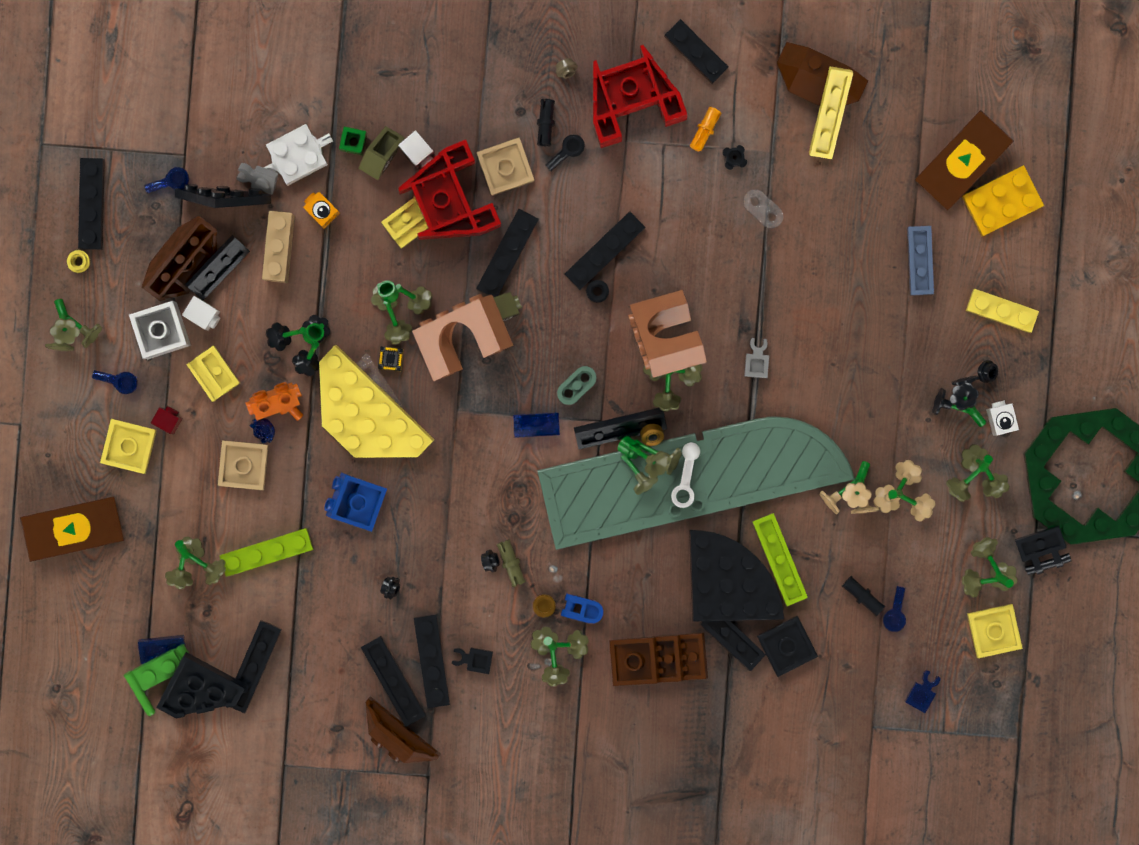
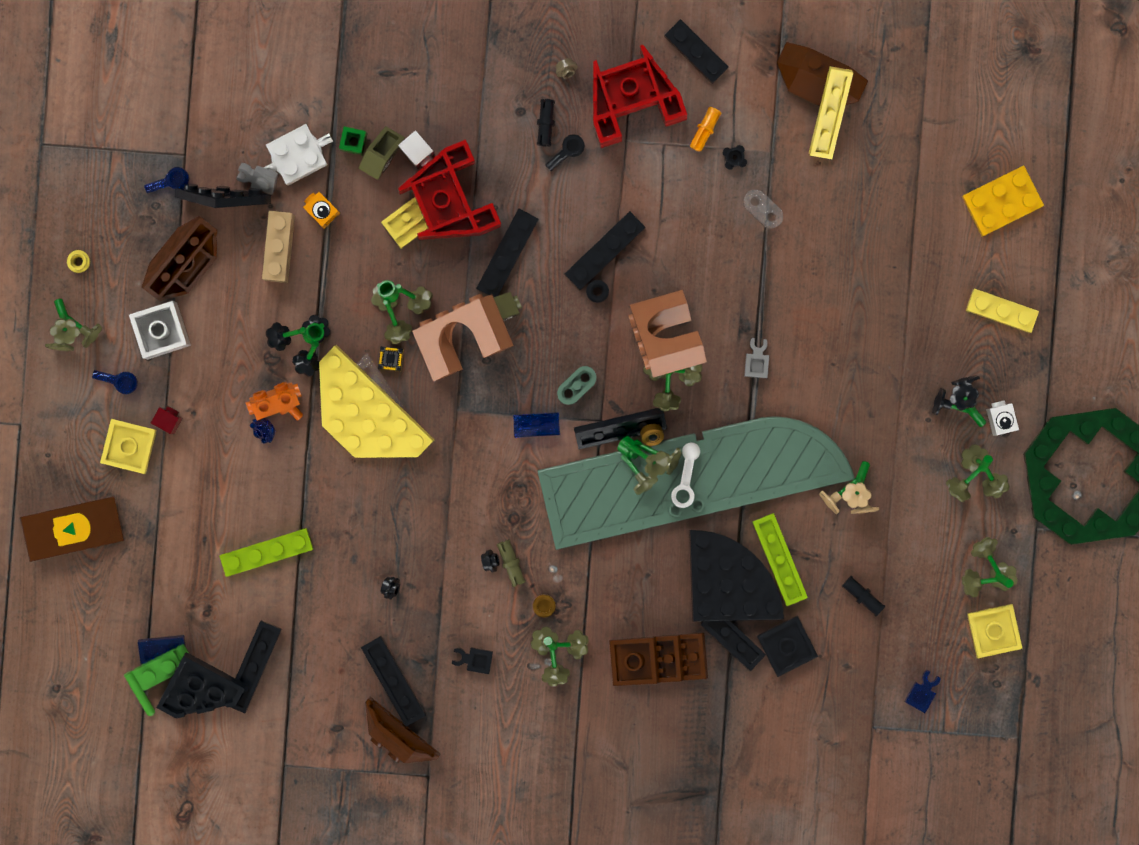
black plate [78,158,105,250] -> none
olive plant [165,537,226,589] -> none
white brick [182,296,220,331] -> none
black plate [185,235,250,300] -> none
light yellow plate [186,346,240,402] -> none
tan plate [218,440,269,490] -> none
blue plate [324,472,387,532] -> none
black plate [414,614,450,709] -> none
tan plate [476,137,534,196] -> none
blue plate [561,593,603,624] -> none
tan plant [873,460,935,522] -> none
clear blue plate [883,586,906,632] -> none
sand blue plate [907,226,934,296] -> none
reddish brown slope [915,110,1014,210] -> none
black plate [977,360,998,383] -> none
black plate [1015,525,1072,575] -> none

